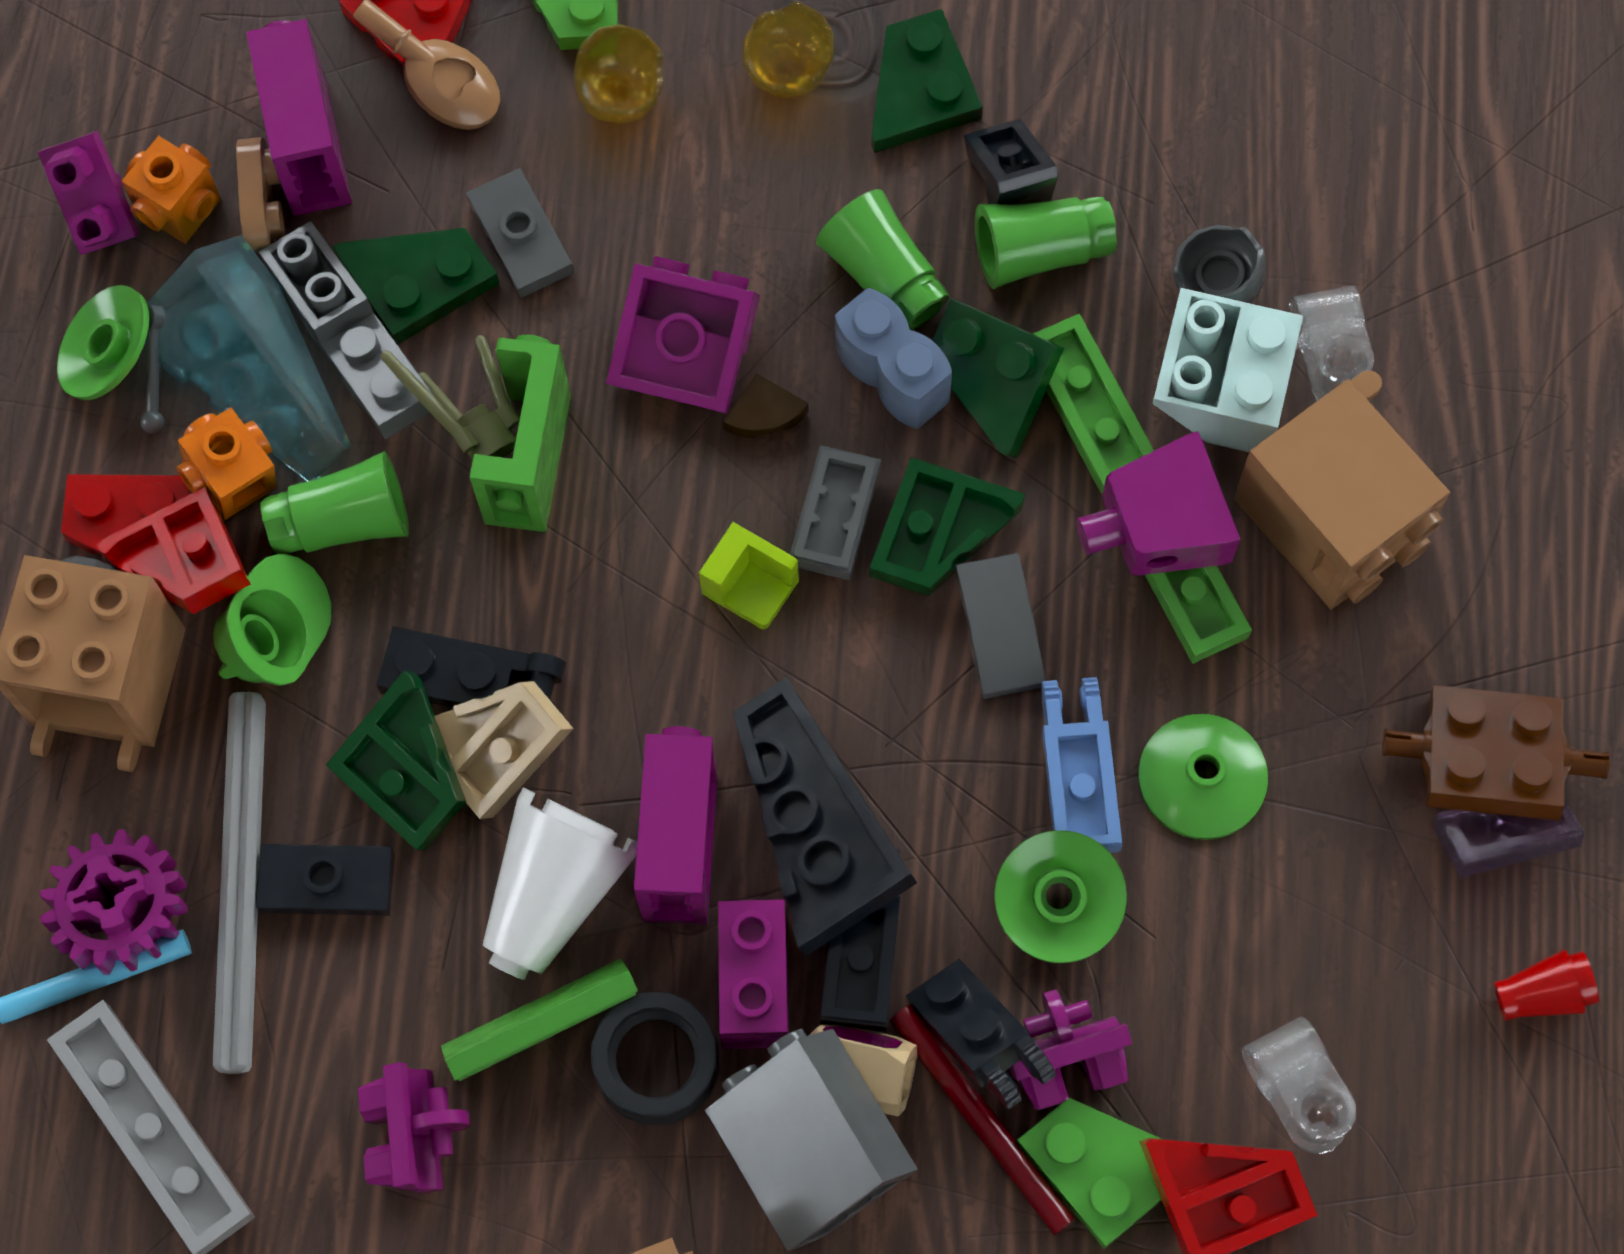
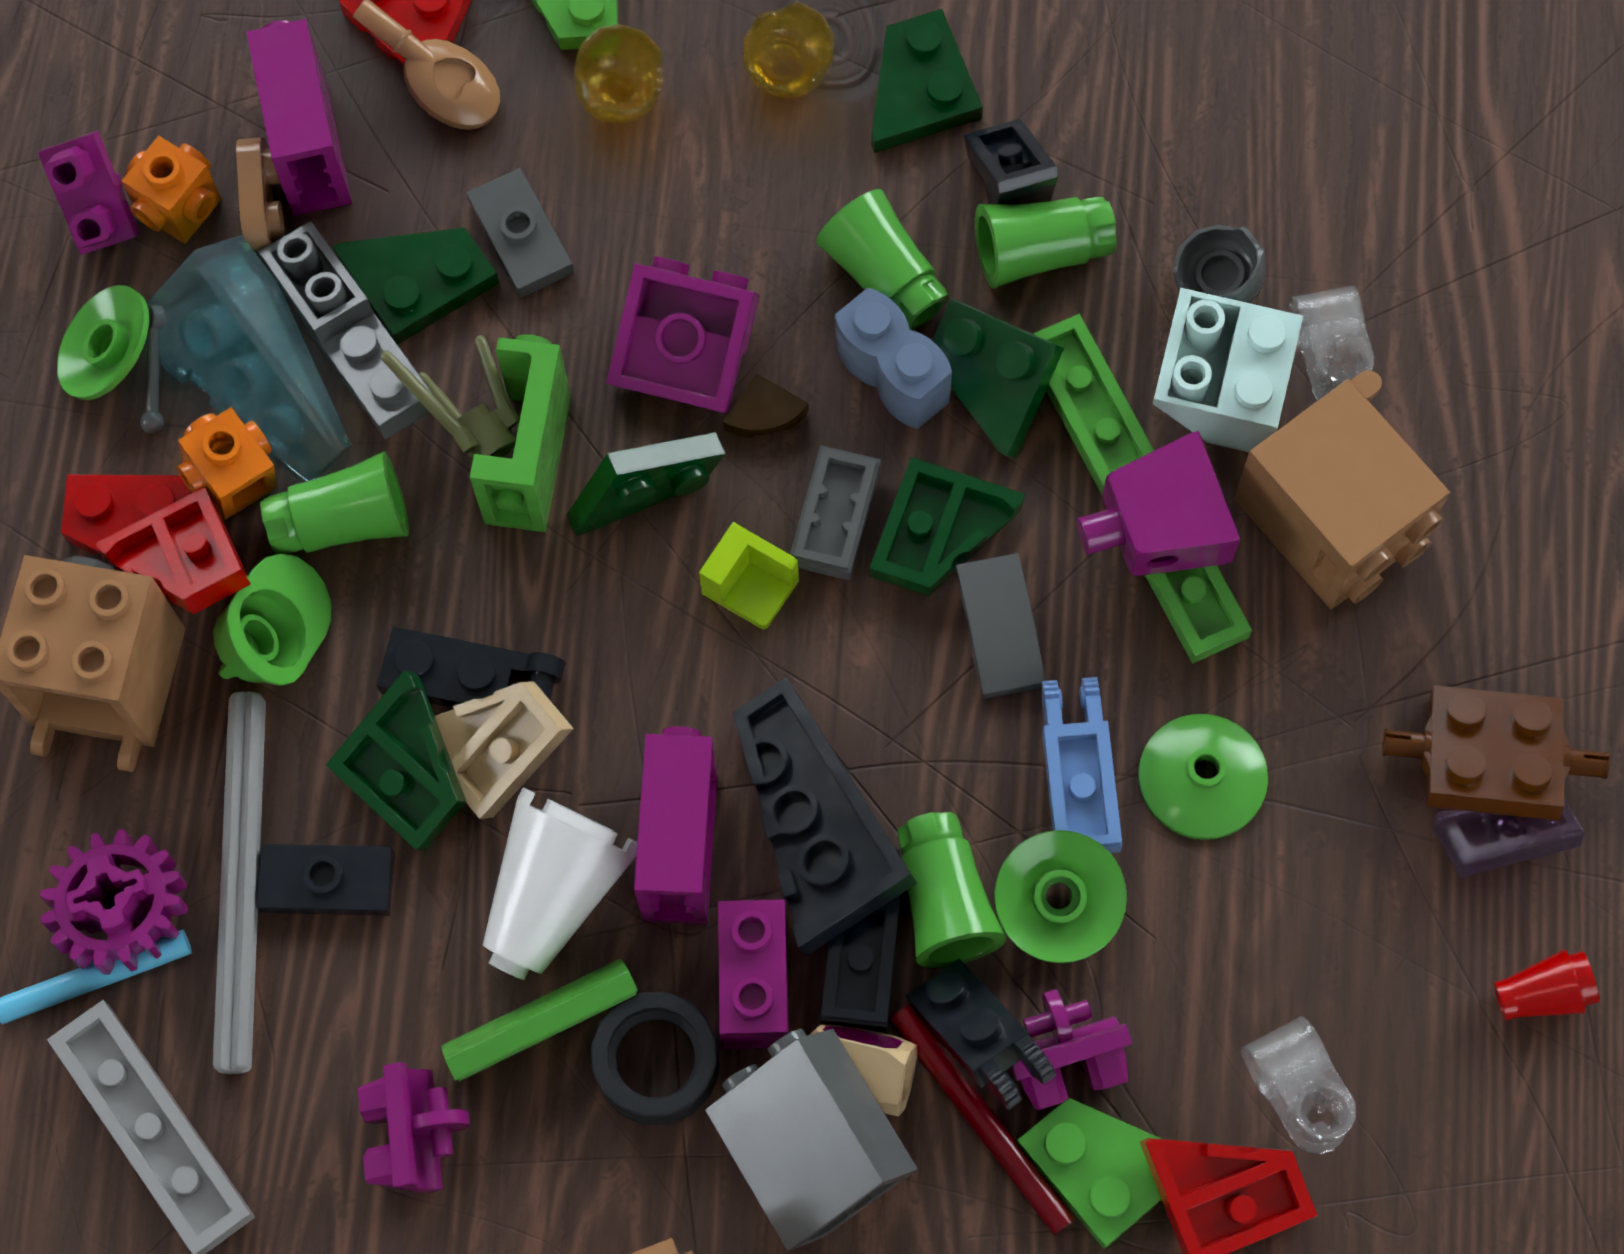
none -> dark green wing [566,432,725,536]
none -> bright green plant [897,812,1006,968]

